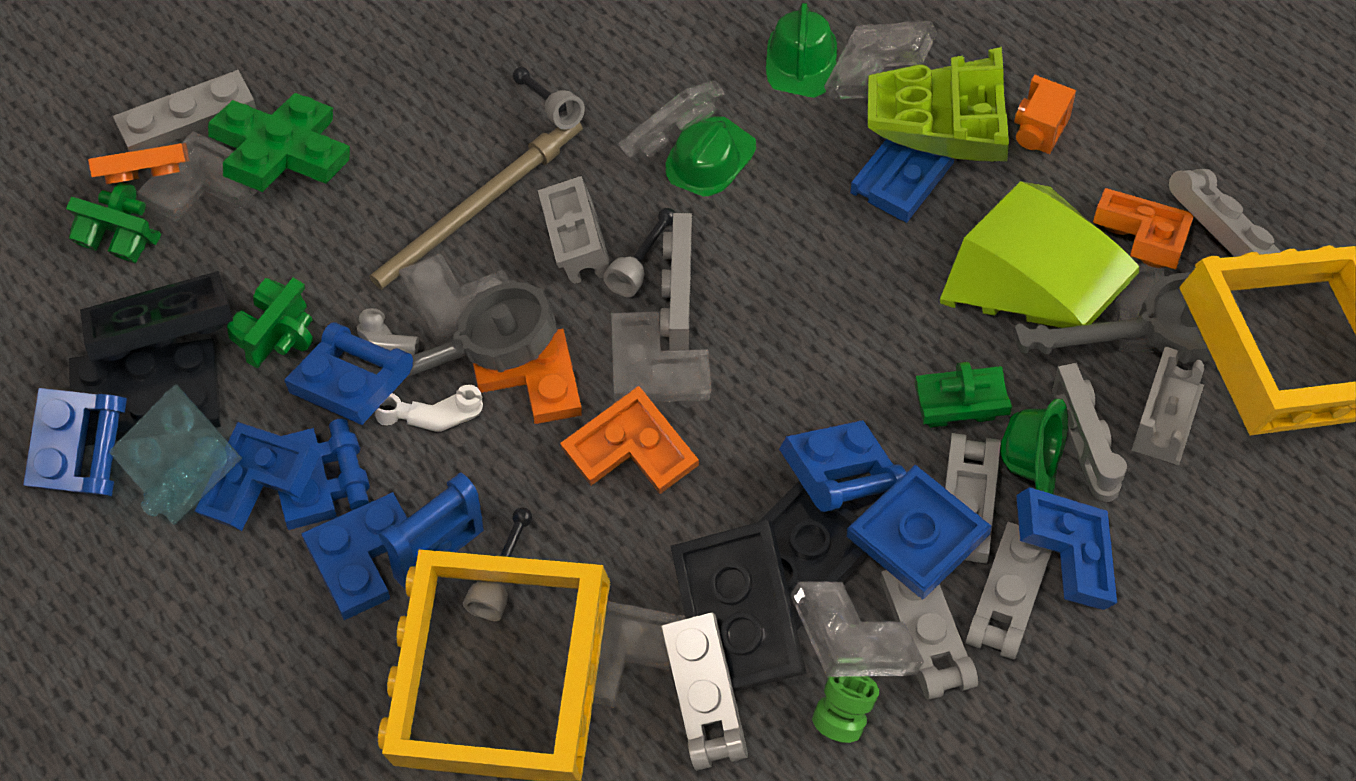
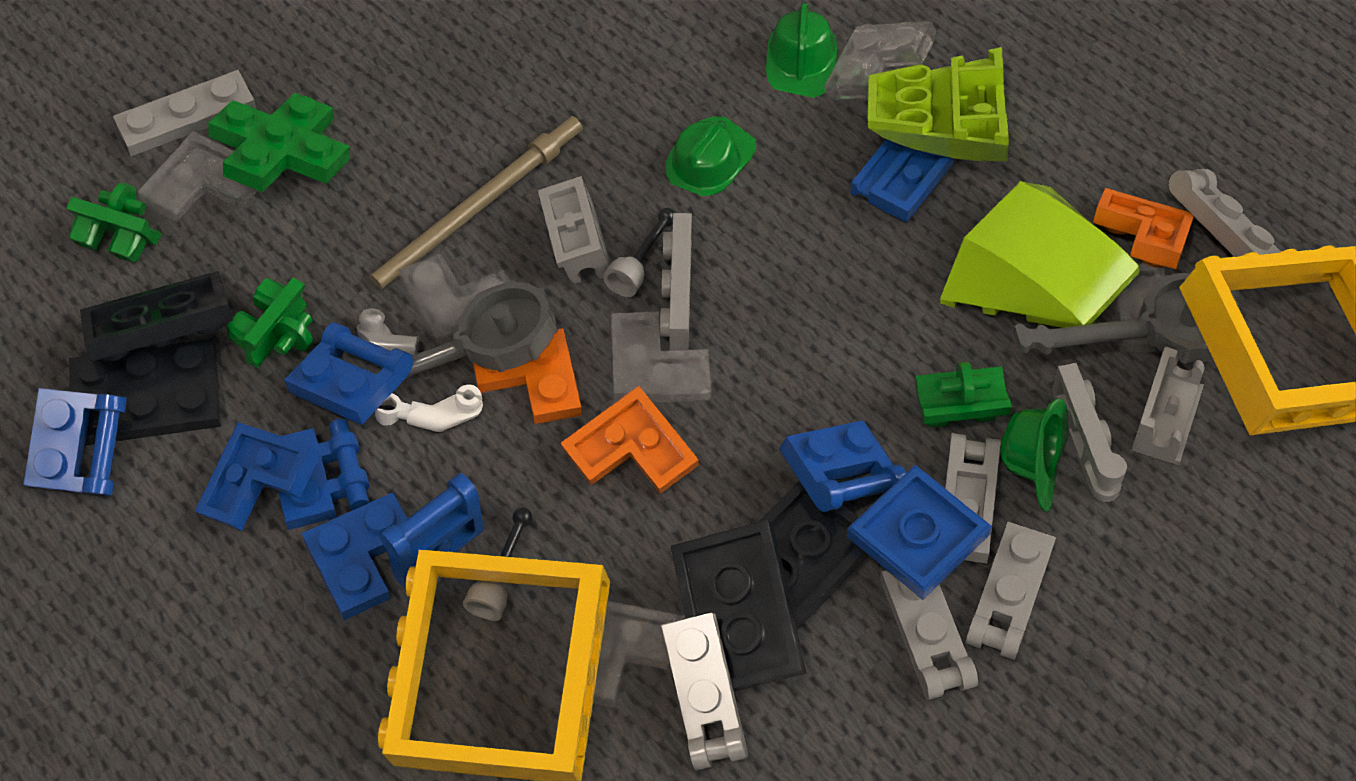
orange plate [88,143,190,184] -> none
clear light blue hinge [109,384,242,525] -> none
light grey hinge [513,67,585,130] -> none
clear plate [618,80,725,158] -> none
clear plate [790,582,924,677] -> none
bright green wheel [812,667,879,743] -> none
orange brick [1014,75,1076,154] -> none
blue plate [1016,487,1117,610] -> none

